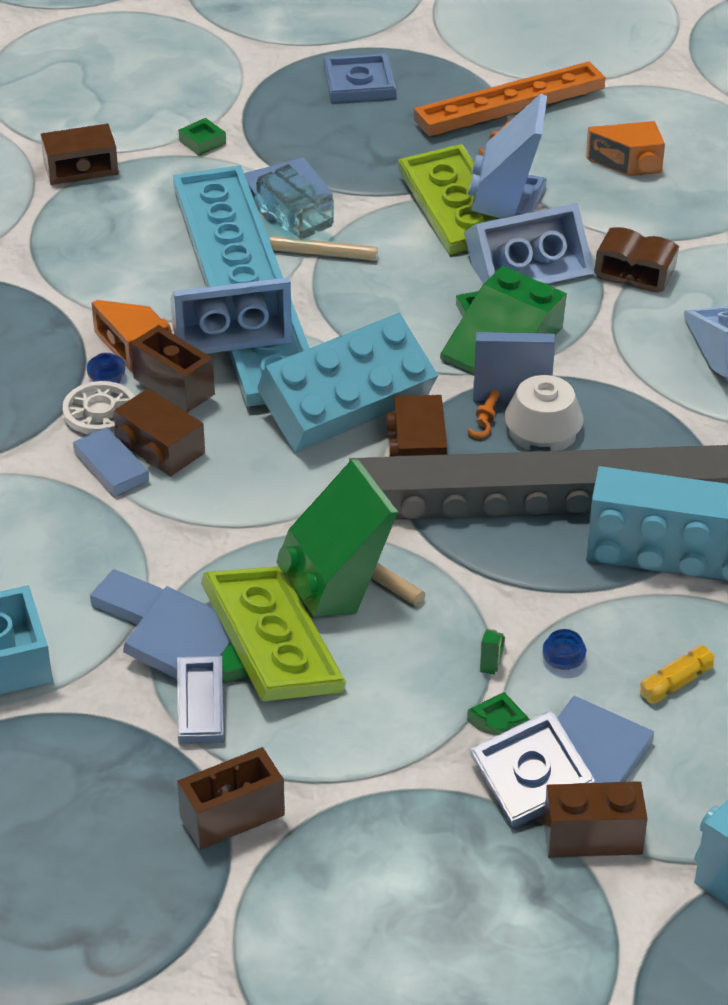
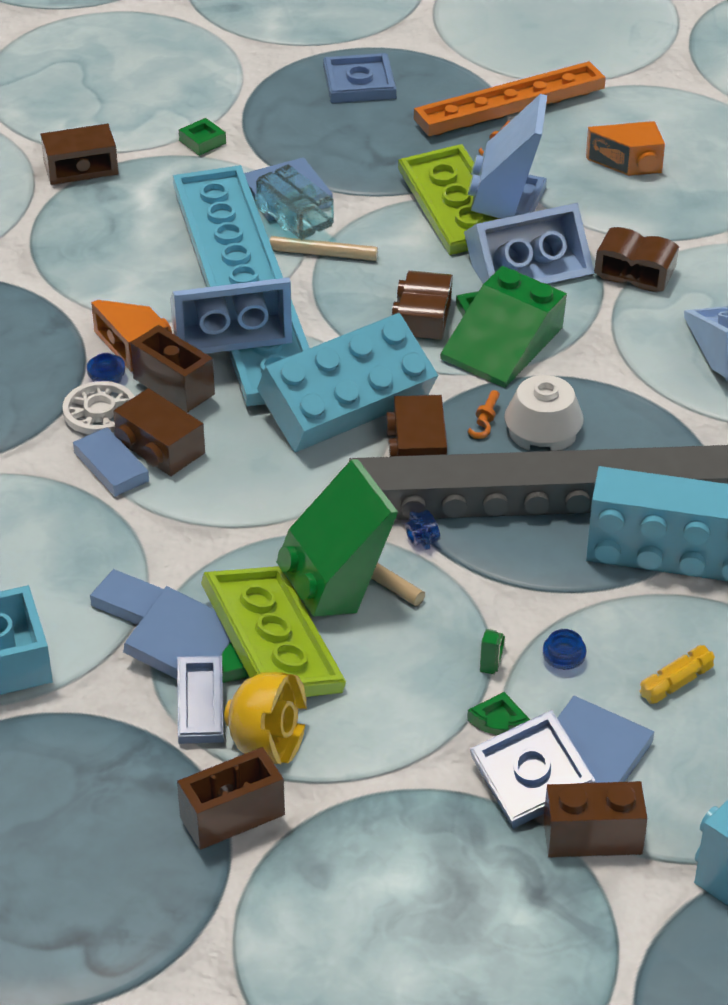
medium blue tile [473,332,555,402] -> none
none -> yellow cylinder [224,672,307,764]
none -> reddish brown brick [392,270,453,340]
none -> clear blue plate [405,510,440,550]

